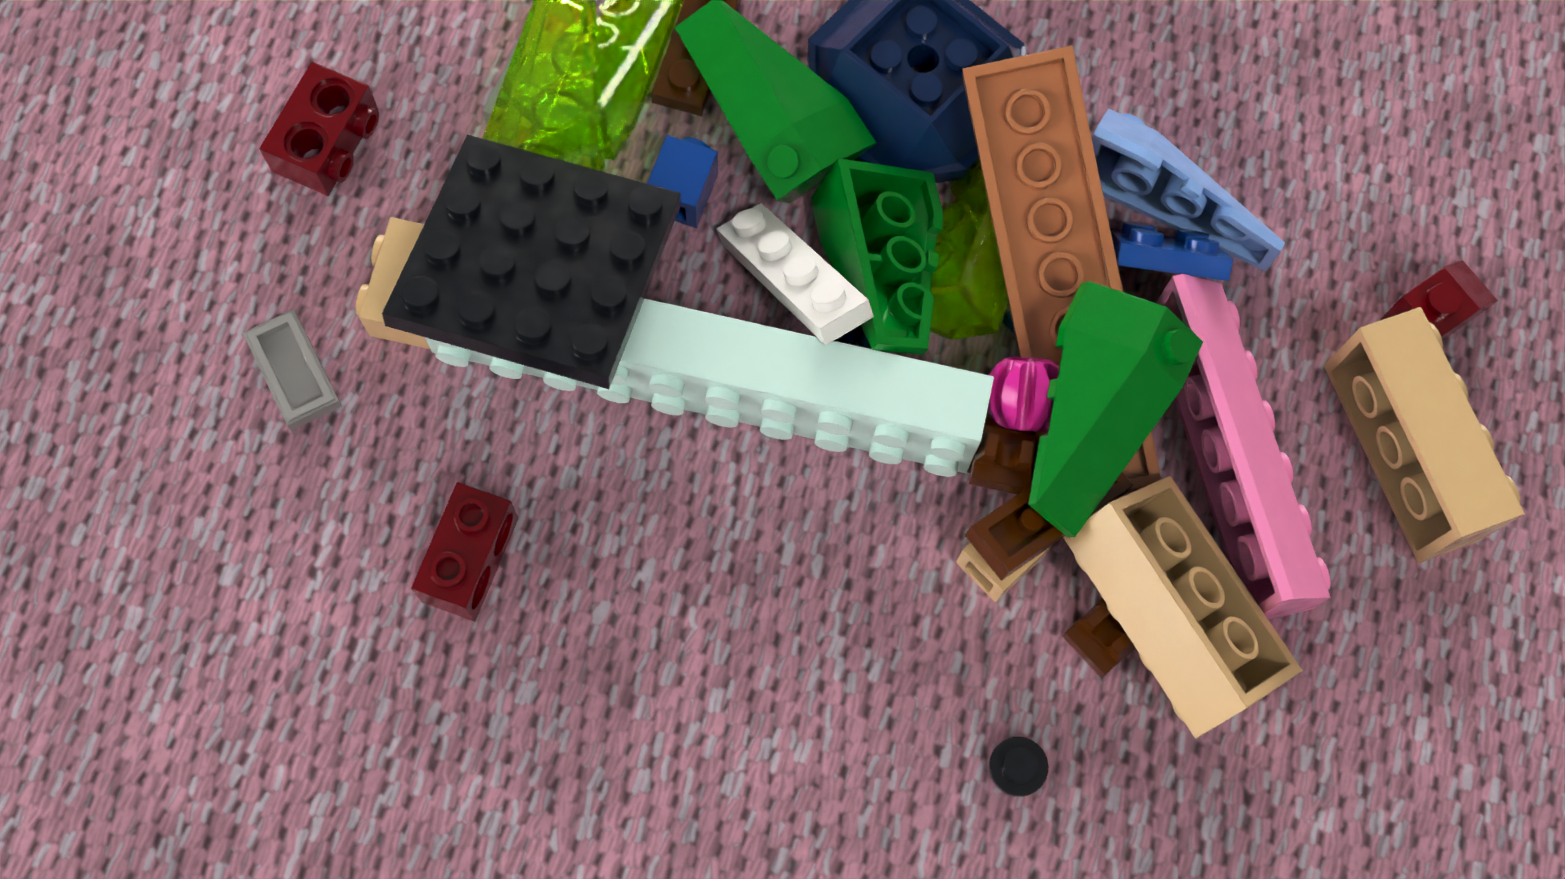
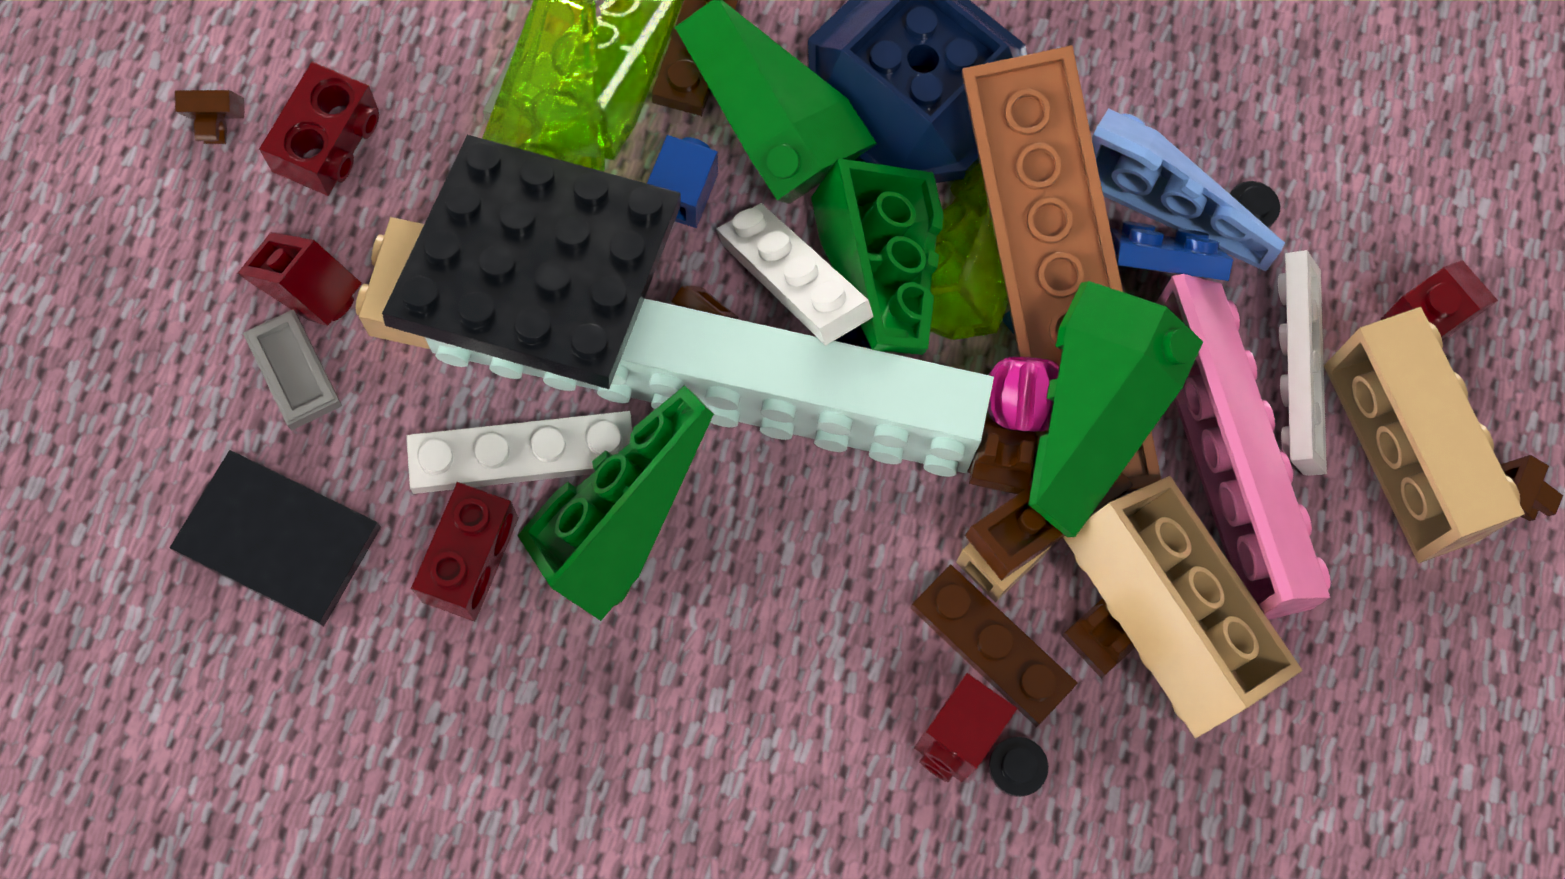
none -> black tile [170,450,381,627]
none -> reddish brown tile [175,90,244,144]
none -> dark red slope [238,232,362,326]
none -> white plate [406,411,632,494]
none -> green wedge [517,385,714,621]
none -> reddish brown tile [671,286,739,319]
none -> reddish brown plate [910,564,1078,727]
none -> dark red brick [914,673,1018,782]
none -> black plate [1230,181,1280,228]
none -> white plate [1278,250,1327,476]
none -> reddish brown tile [1500,455,1563,521]

